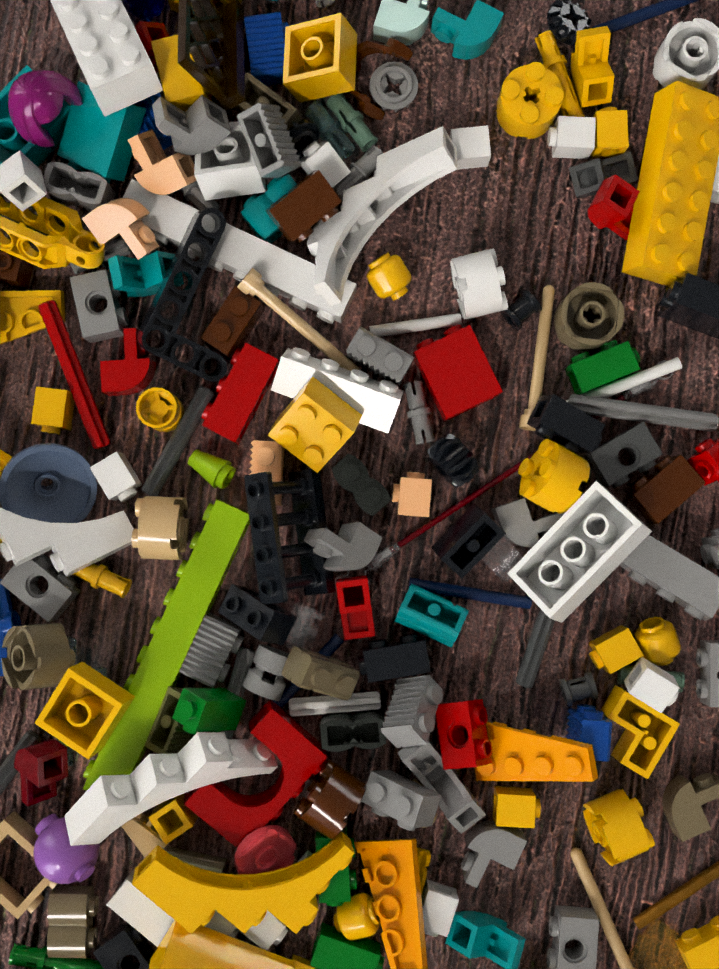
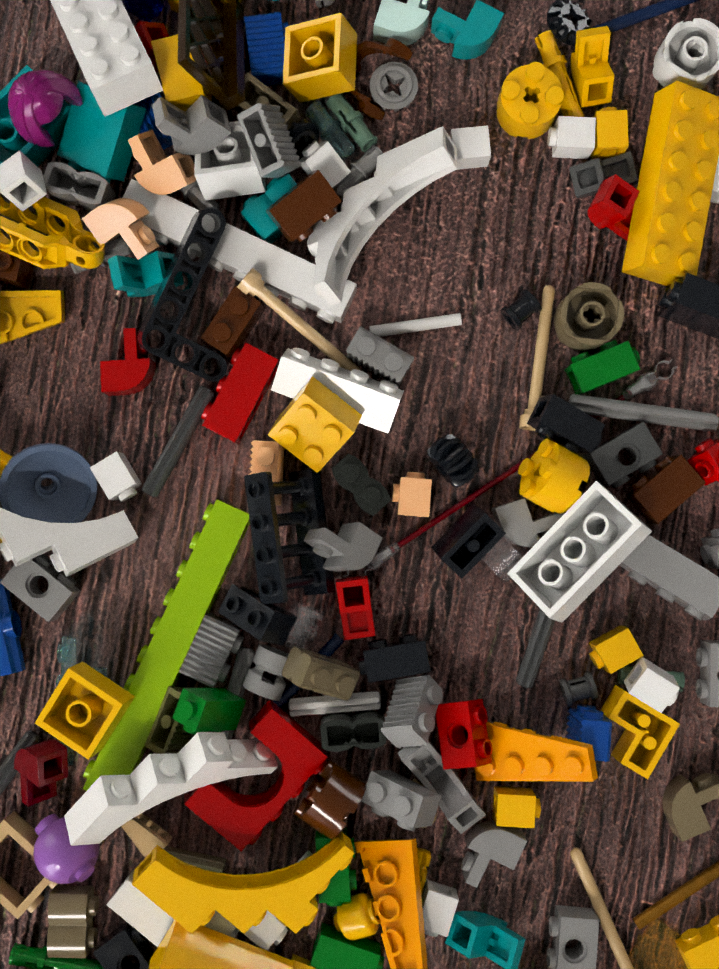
dark tan brick [1,623,76,690] -> none
yellow brick [31,386,75,435] -> none
red axle [38,300,110,449] -> none
light grey brick [69,269,129,343] -> none
yellow pin [72,564,132,598] -> none
tan brick [131,496,189,560] -> none
yellow wheel [136,387,184,432] -> none
yellow brick [148,794,198,845] -> none
lime cone [188,449,236,489] -> none
coral tile [234,825,296,874] -> none
yellow head [366,252,412,301] -> none
teal brick [395,583,469,648] -> none
light grey pin [403,381,435,445] -> none
dark blue bar [408,577,532,609] -> none
red brick [413,324,503,422] -> none
white brick [450,248,508,320] -> none
white bar [566,357,682,402] -> none
yellow brick [583,789,655,866] -> none
yellow head [634,617,681,666] -> none

